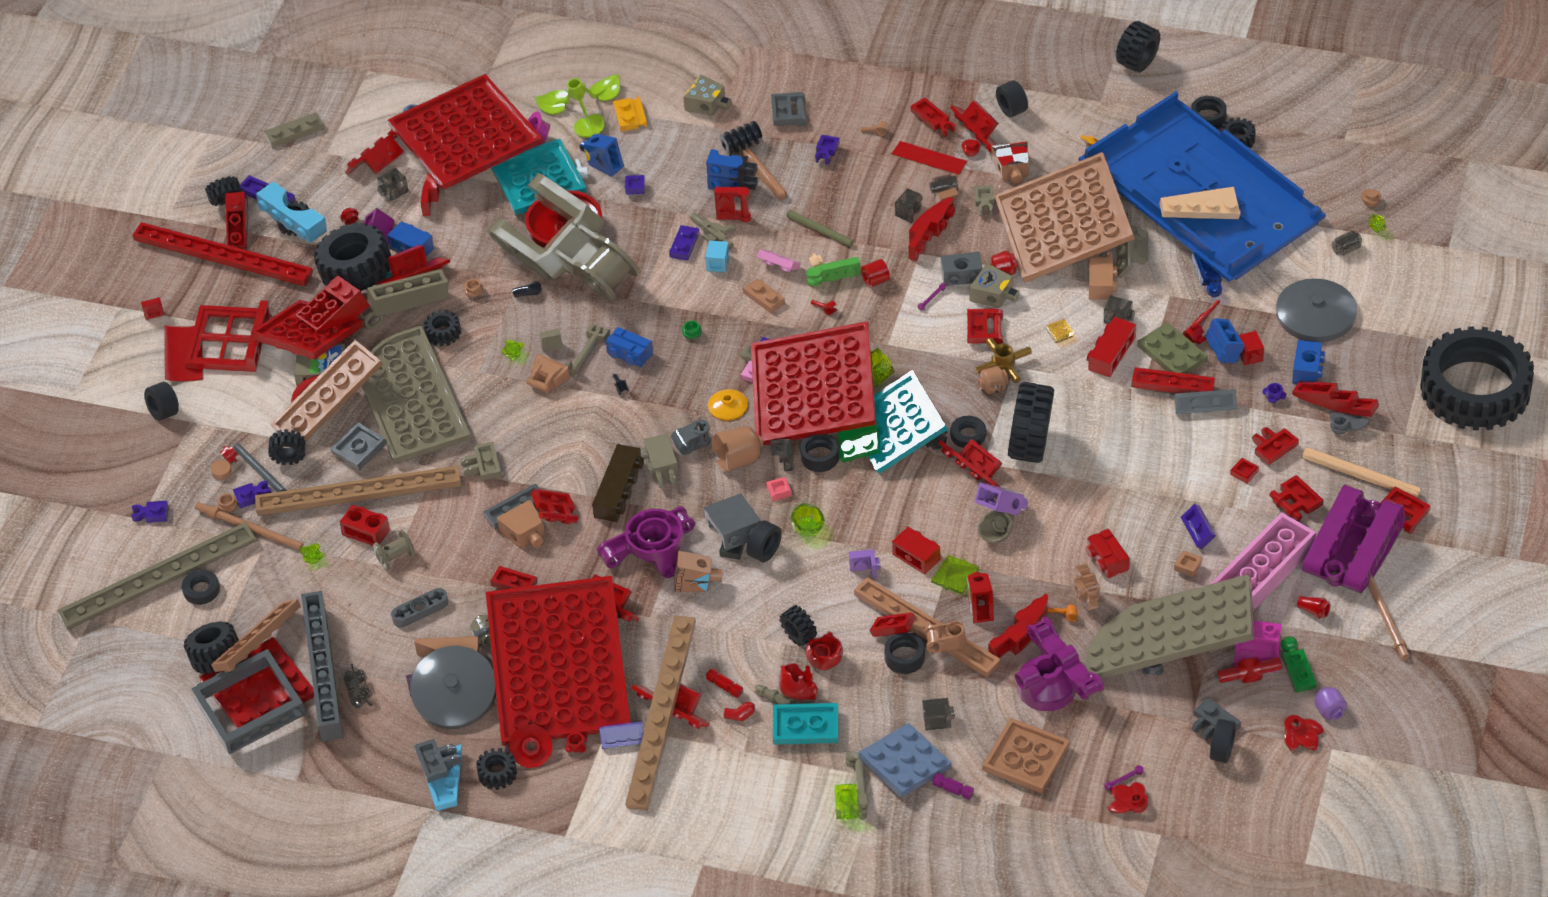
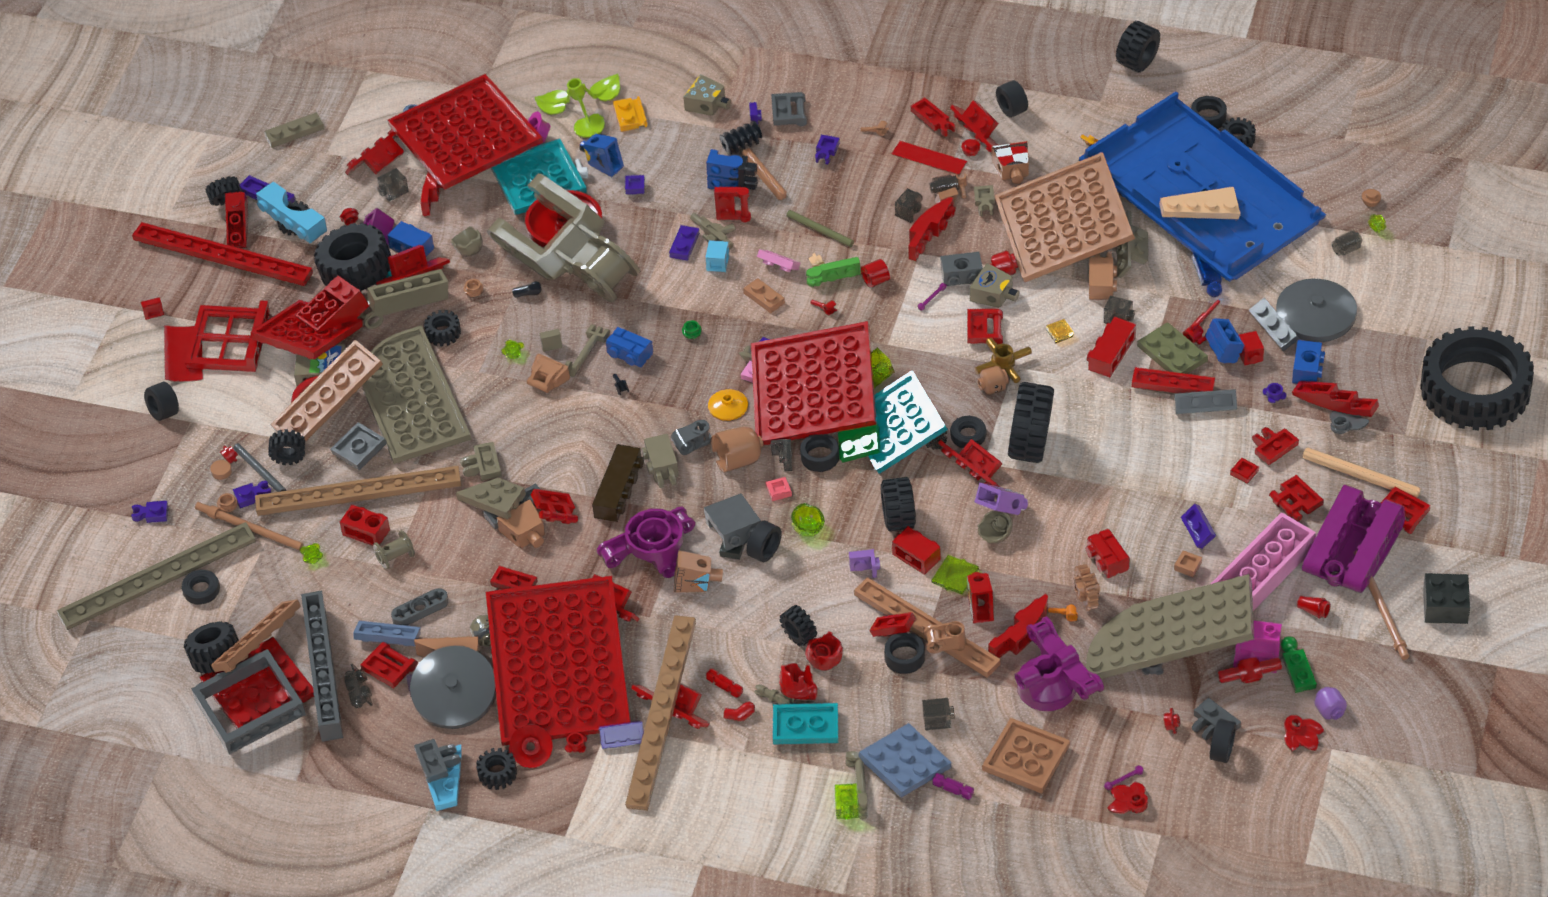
none -> sand blue plate [353,621,421,646]
none -> red plate [360,642,418,688]
none -> dark tan hair [451,226,483,256]
none -> dark tan wing [456,478,526,520]
none -> dark purple plate [749,102,762,124]
none -> black tyre [881,477,916,532]
none -> nougat hand [955,173,967,199]
none -> red plate [1164,708,1180,734]
none -> plate [1249,298,1299,351]
none -> pearl dark grey brick [1423,573,1470,624]

